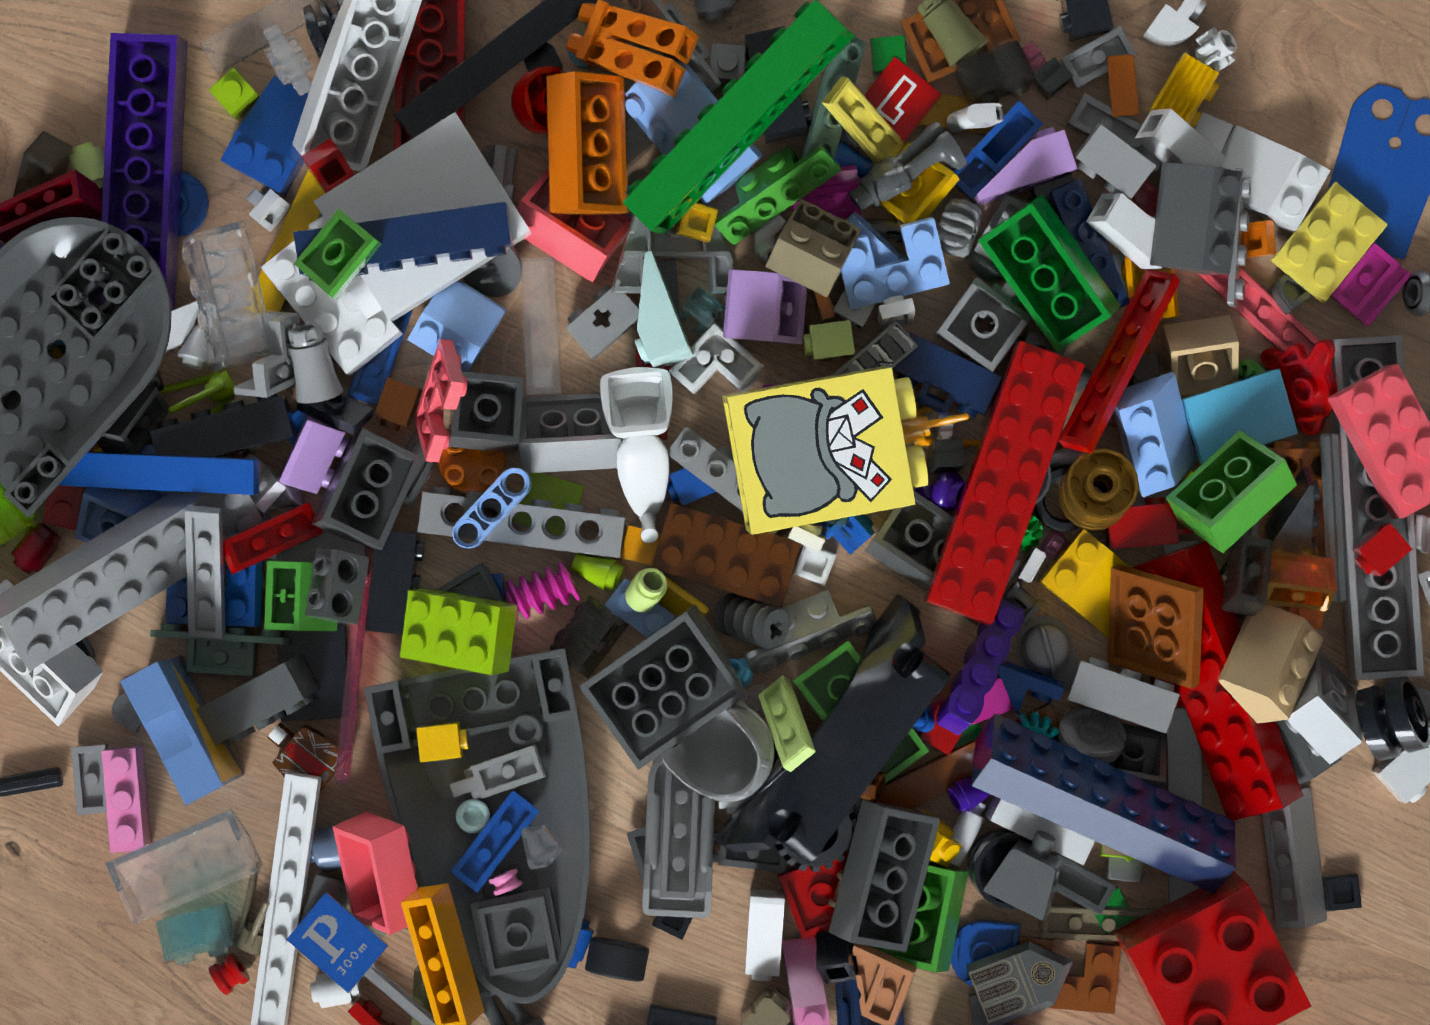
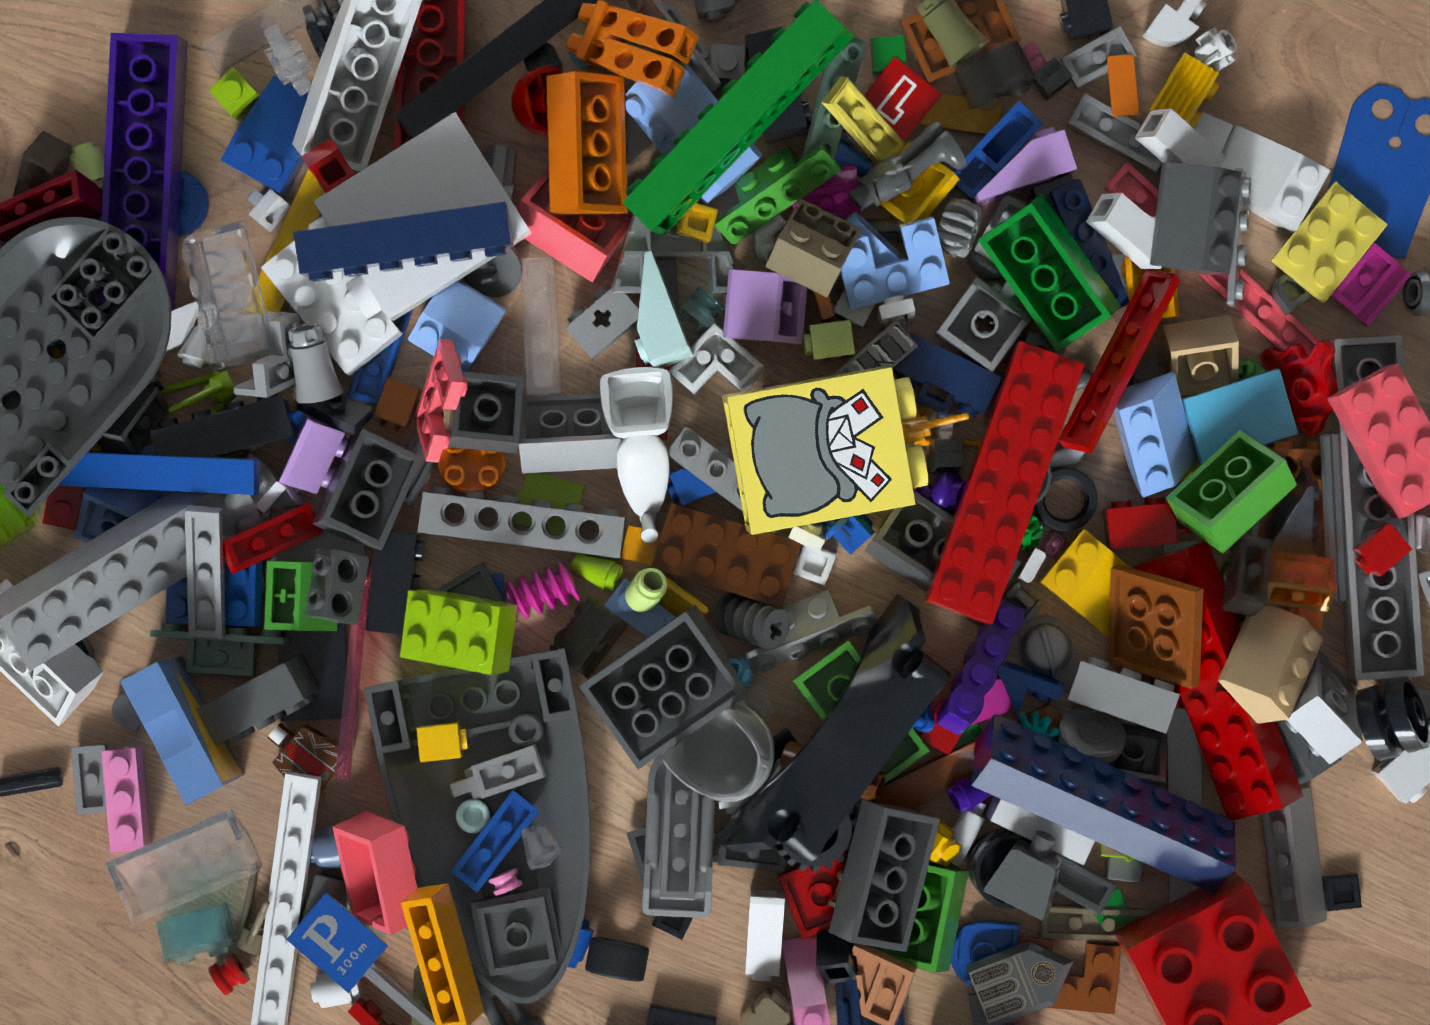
dark red brick [11,522,61,574] -> none
bright green slope [294,208,382,299] -> none
light blue beam [452,468,532,549] -> none
yellowish green tile [758,675,816,772] -> none
white piece [946,103,1004,133] -> none
pearl gold wheel [1058,449,1139,531] -> none
light grey brick [1074,123,1156,199] -> none
orange plate [1242,220,1276,258] -> none

